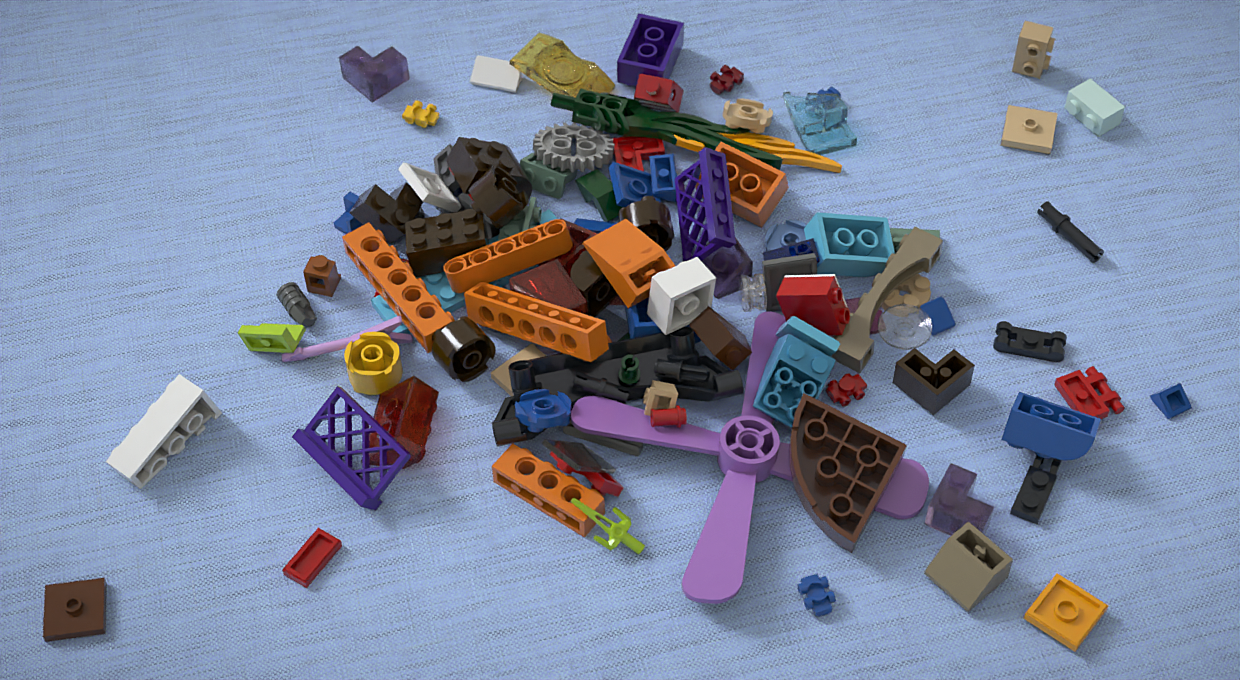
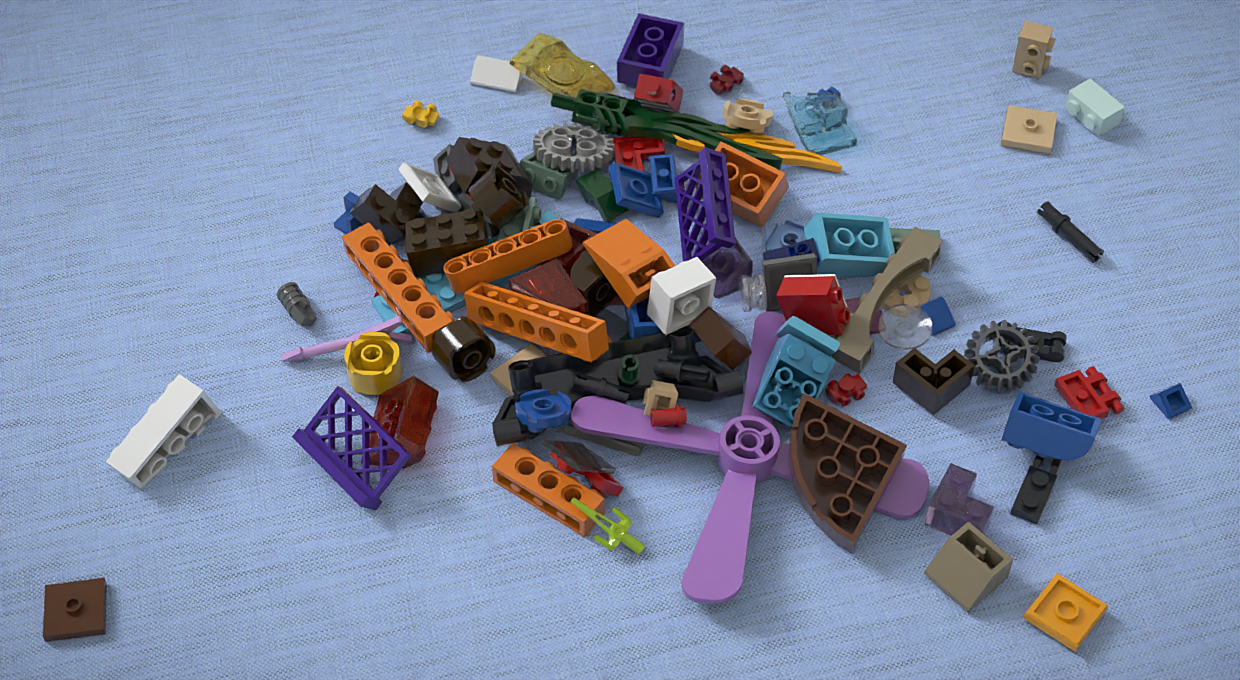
lime panel [238,323,306,353] -> none
red tile [282,527,342,588] -> none
dark orange brick [303,255,341,297] -> none
clear purple brick [339,46,410,103] -> none
dark brown brick [619,196,674,252] -> none
blue piece [797,574,836,617] -> none
none -> dark grey gear [964,320,1040,393]

